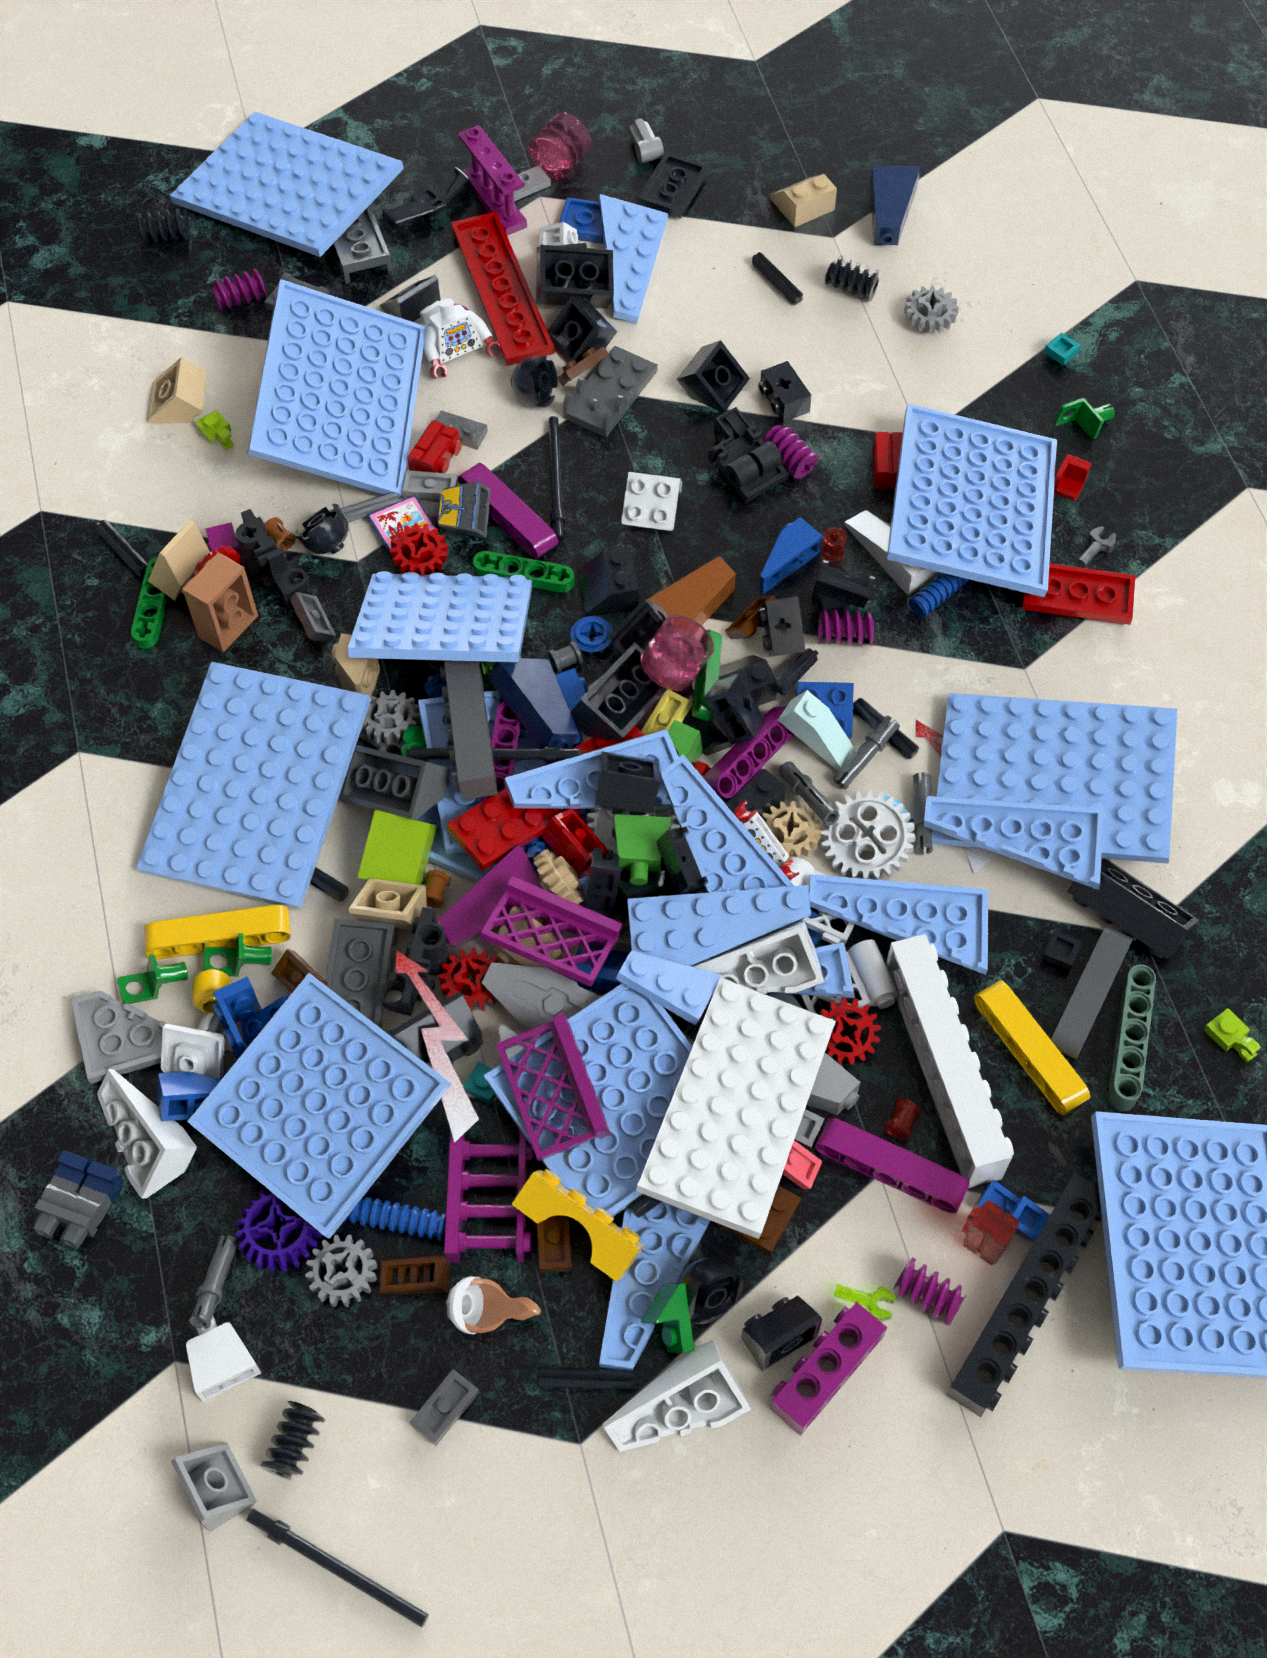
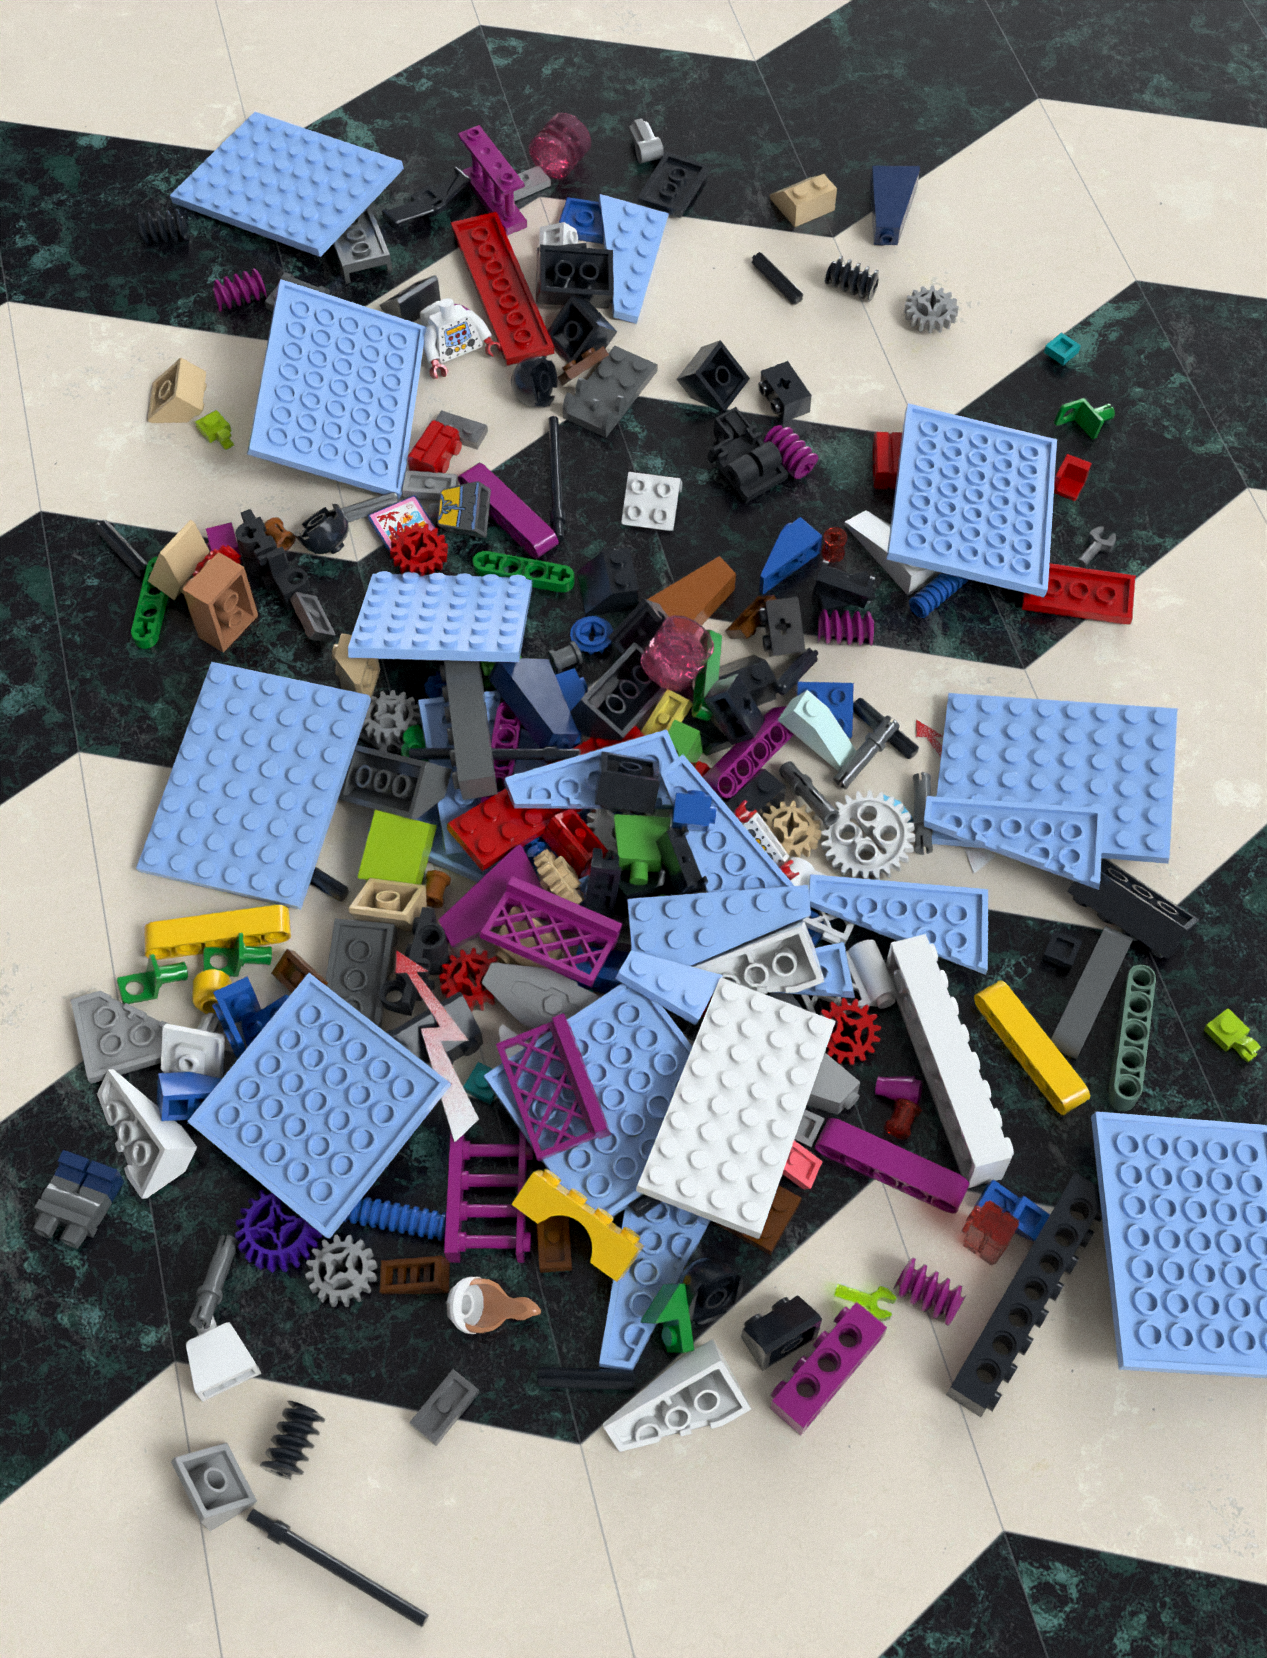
none -> blue brick [671,790,717,832]
none -> magenta cone [875,1076,922,1107]

